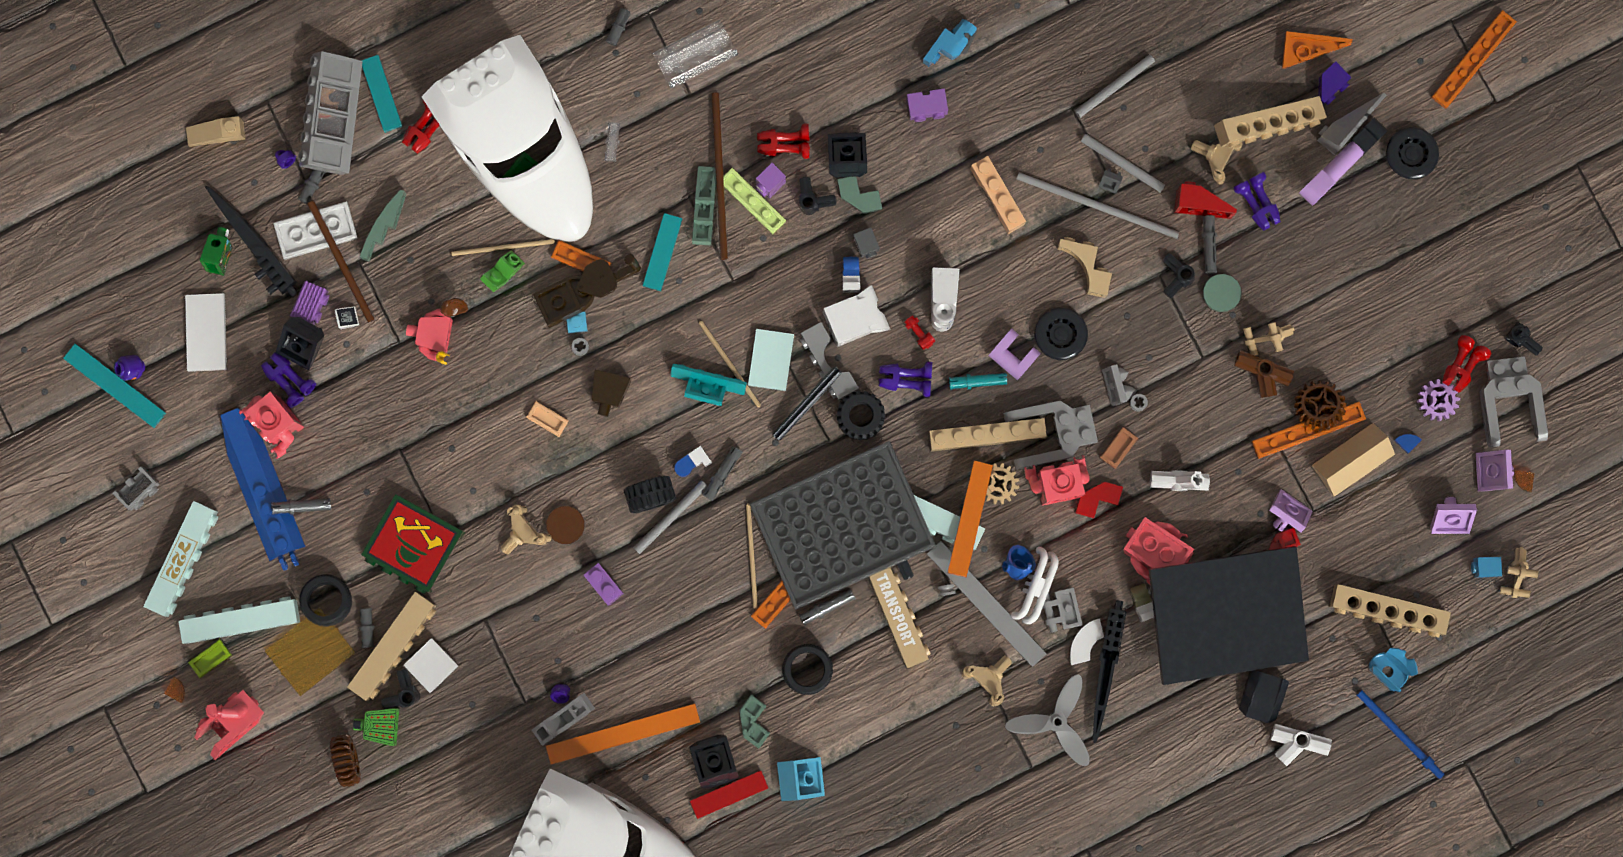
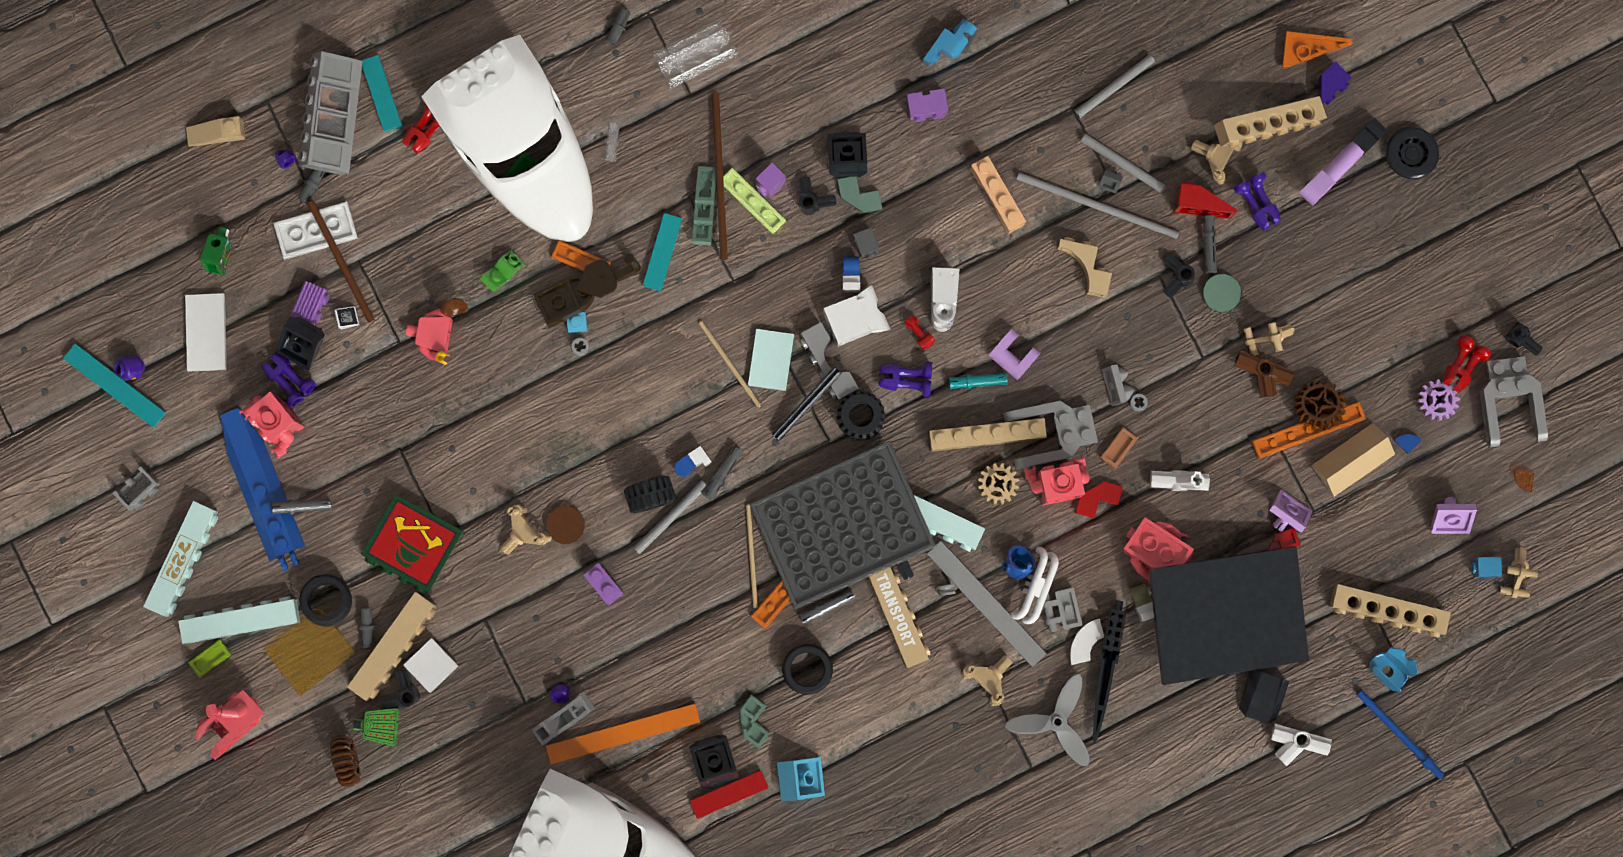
clear orange tile [164,677,185,703] -> none
black piece [205,186,298,298] -> none
sand green slope [360,190,406,262] -> none
tan axle [450,239,555,256] -> none
light nougat tile [526,401,569,437] -> none
dark brown torso [592,369,631,417] -> none
teal bracket [671,364,747,406] -> none
red piece [757,123,810,159] -> none
orange tile [947,461,993,578] -> none
black wheel [1035,307,1088,360] -> none
light grey wedge [1317,93,1387,155] -> none
orange tile [1431,10,1517,109] -> none
lavender tile [1476,450,1514,491] -> none

